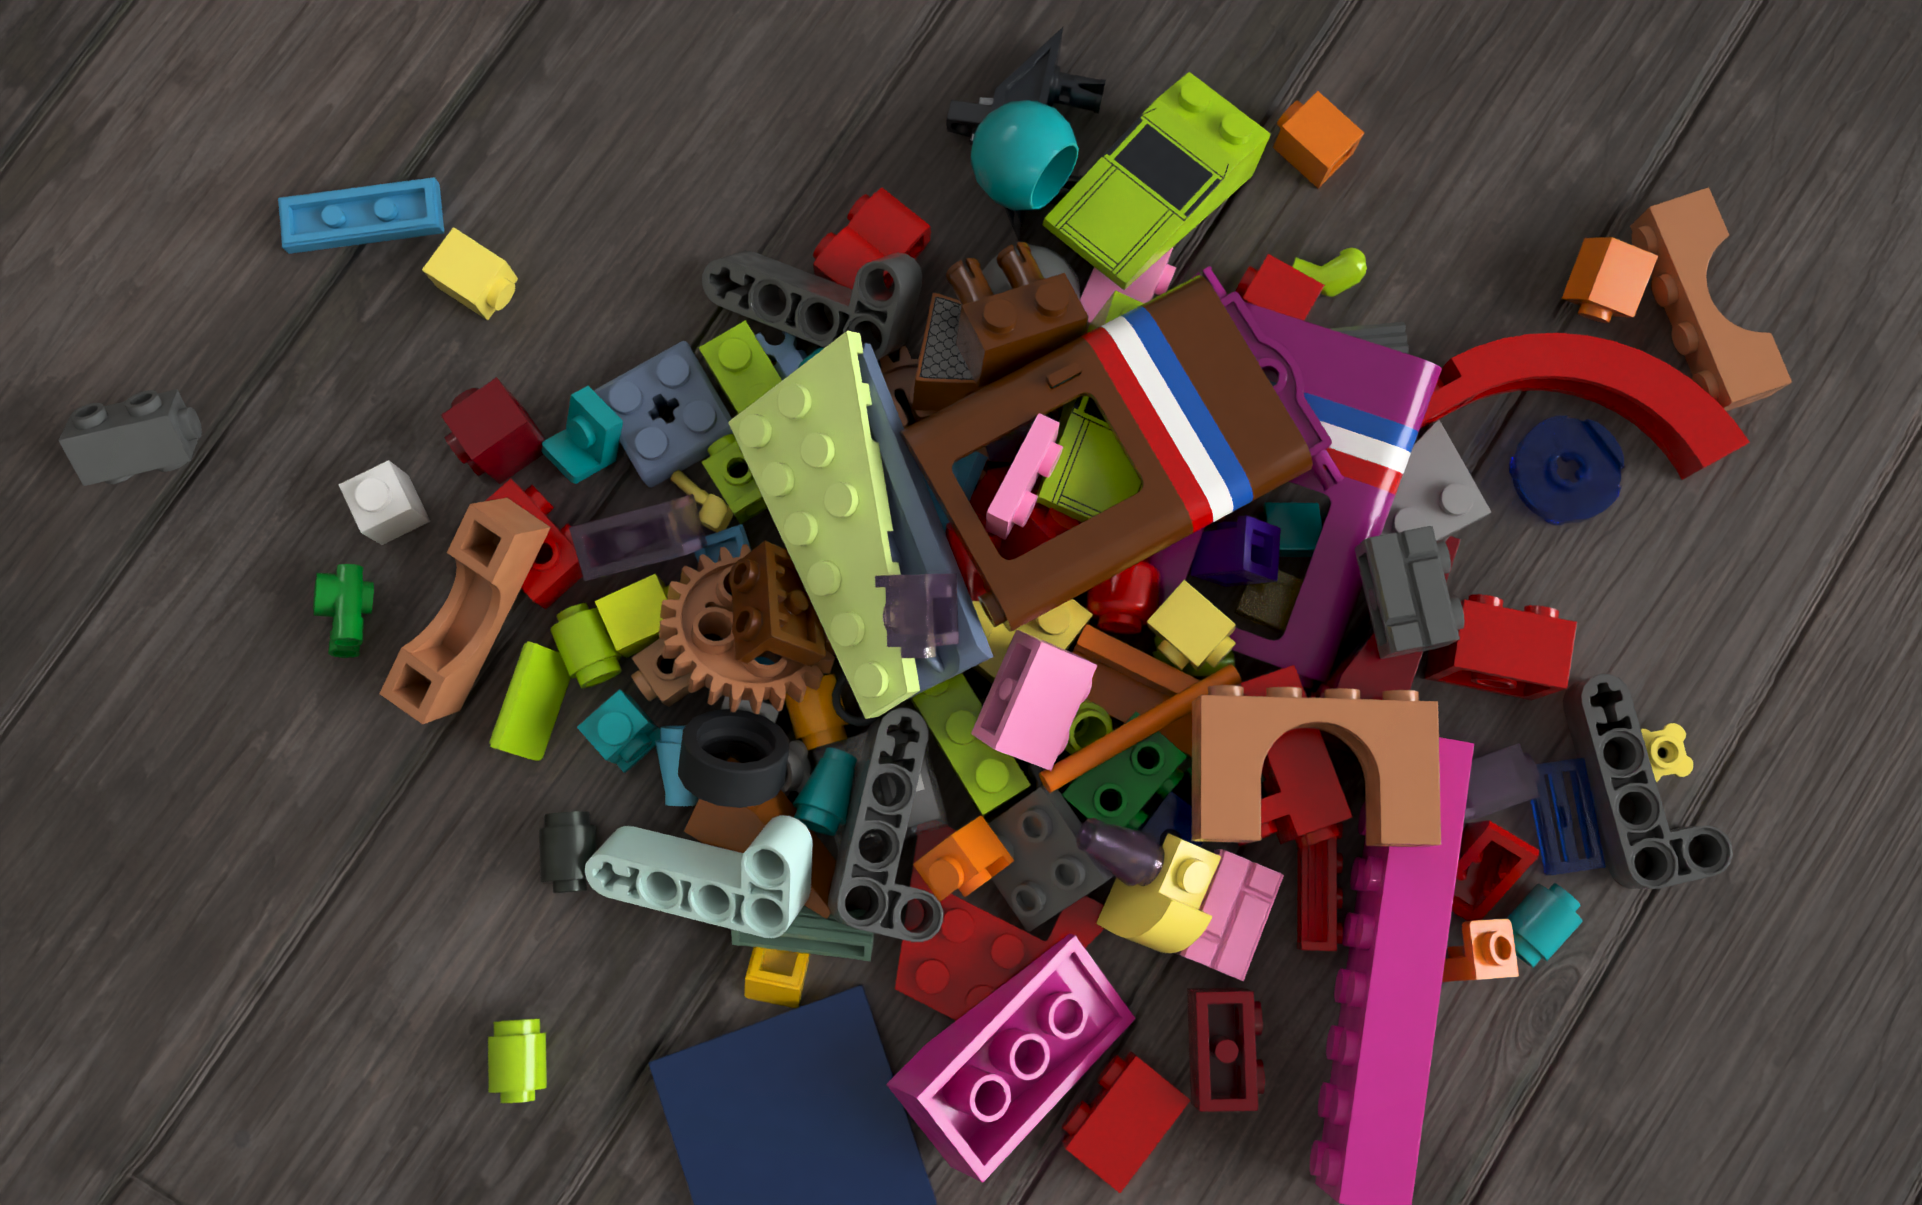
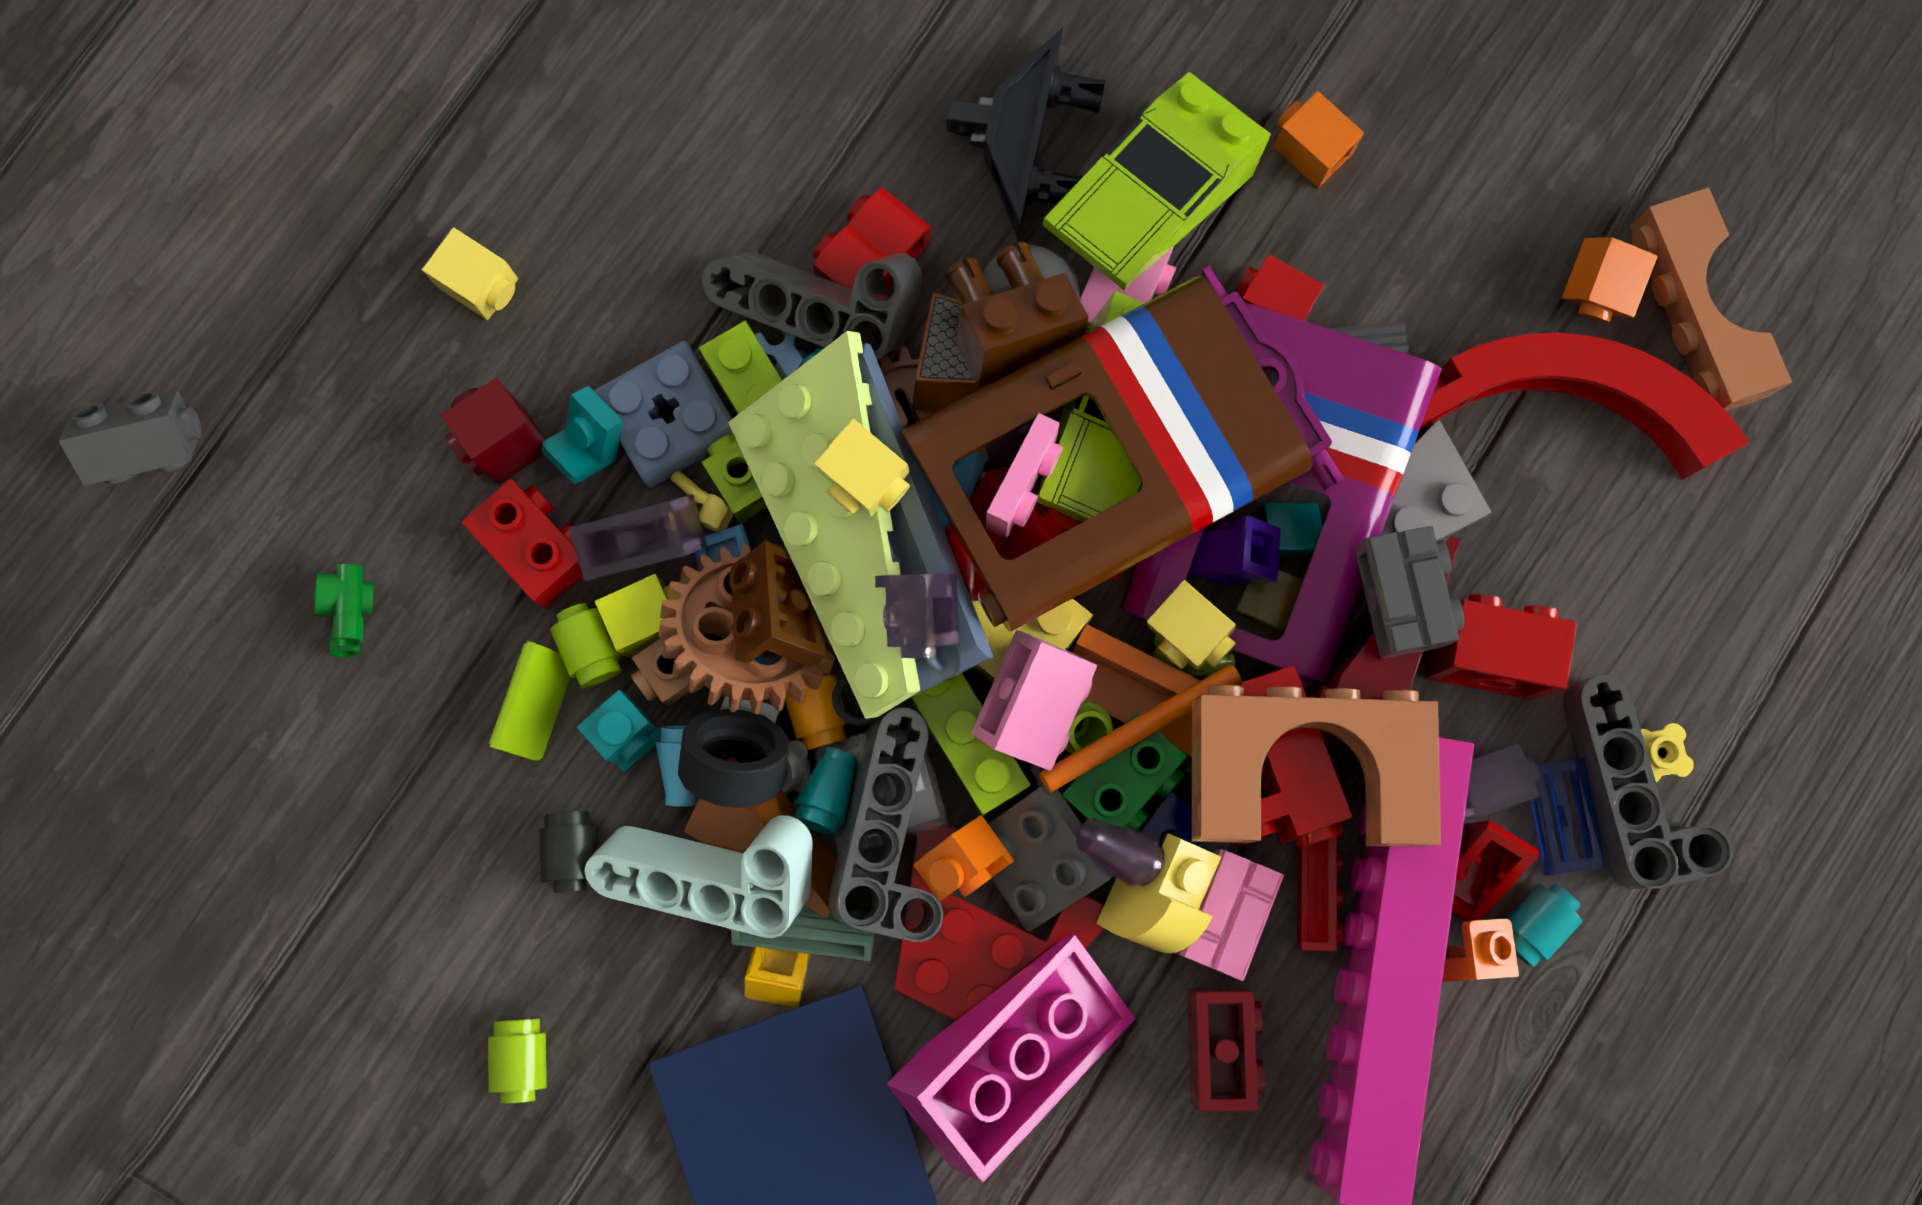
dark azure tile [278,177,444,254] -> none
white brick [339,460,430,545] -> none
nougat arch [379,498,551,724] -> none
teal helmet [971,100,1079,210] -> none
red brick [1062,1051,1191,1193] -> none
red head [1086,560,1161,634] -> none
lime arm [1292,248,1367,297] -> none
clear blue plate [1509,415,1625,525] -> none
none -> light yellow brick [814,418,910,517]

